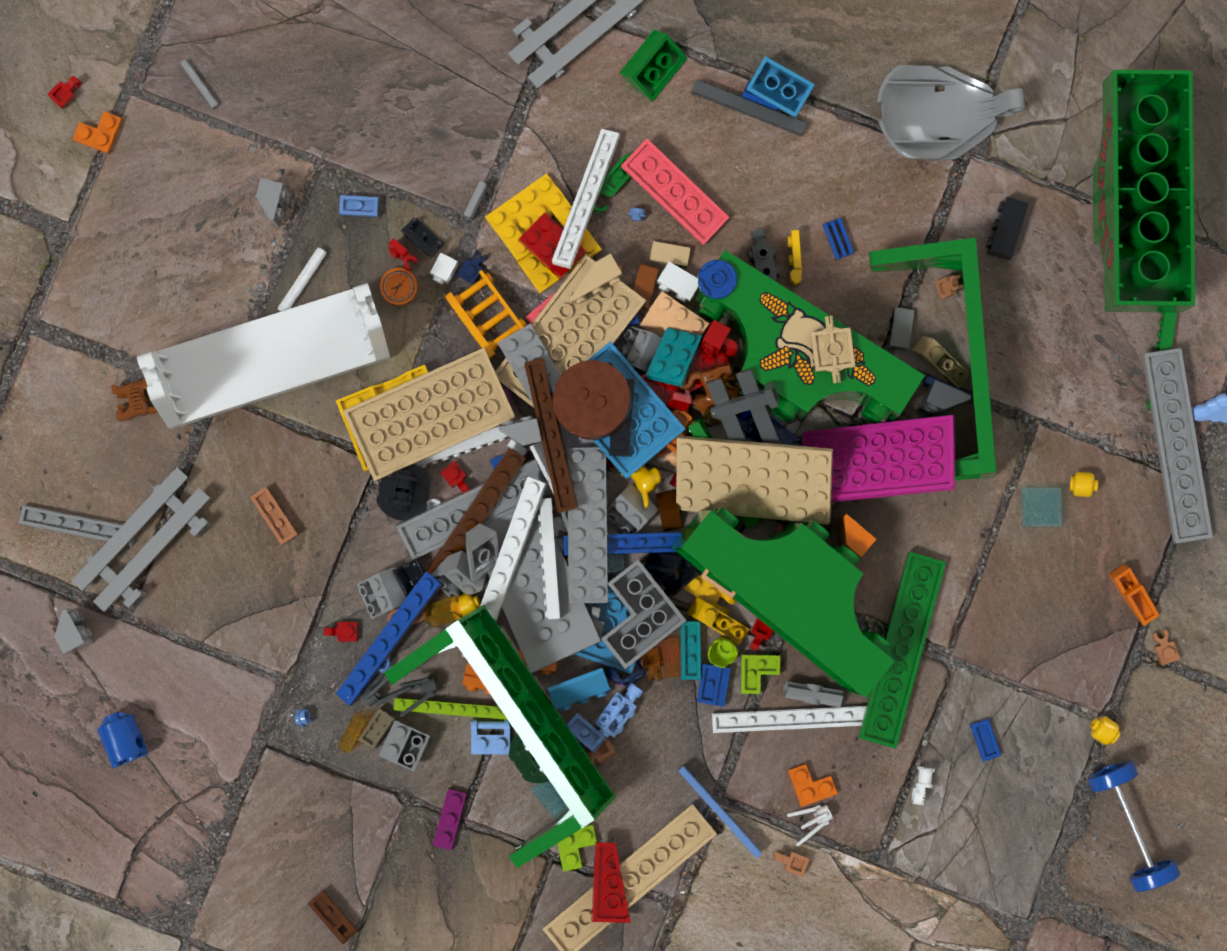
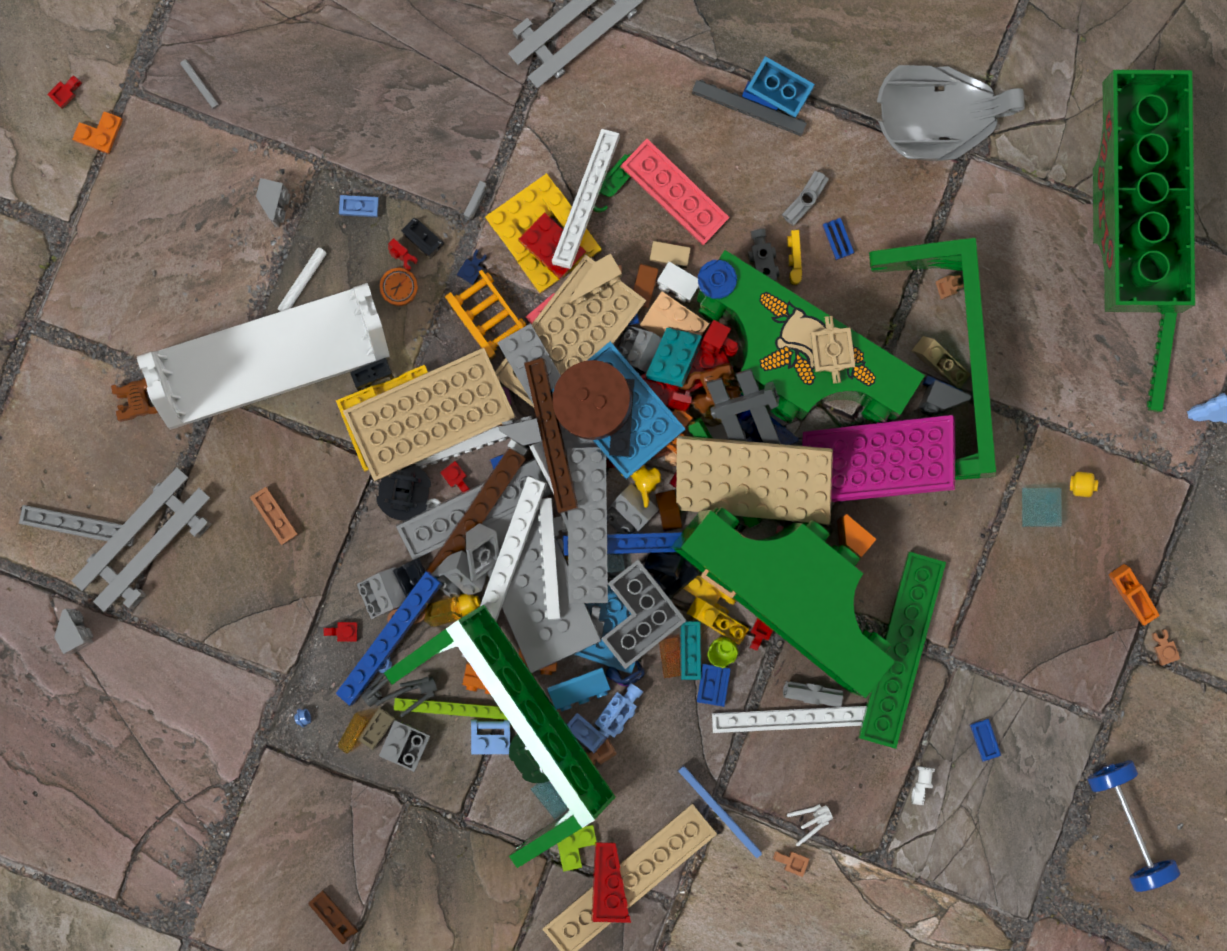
blue cylinder [97,712,149,769] -> none
white brick [430,253,459,285] -> none
magenta plate [433,788,467,851] -> none
green slope [619,29,687,102] -> none
medium blue plate [628,208,646,221] -> none
clear orange plate [642,647,664,681] -> none
lime plate [741,655,780,694] -> none
orange plate [788,764,837,807] -> none
light grey slope [889,307,914,350] -> none
black brick [986,197,1029,261] -> none
yellow head [1090,716,1120,745] -> none
light grey plate [1142,348,1213,544] -> none
none -> black hinge [350,358,395,391]
none -> light grey piece [782,171,829,226]

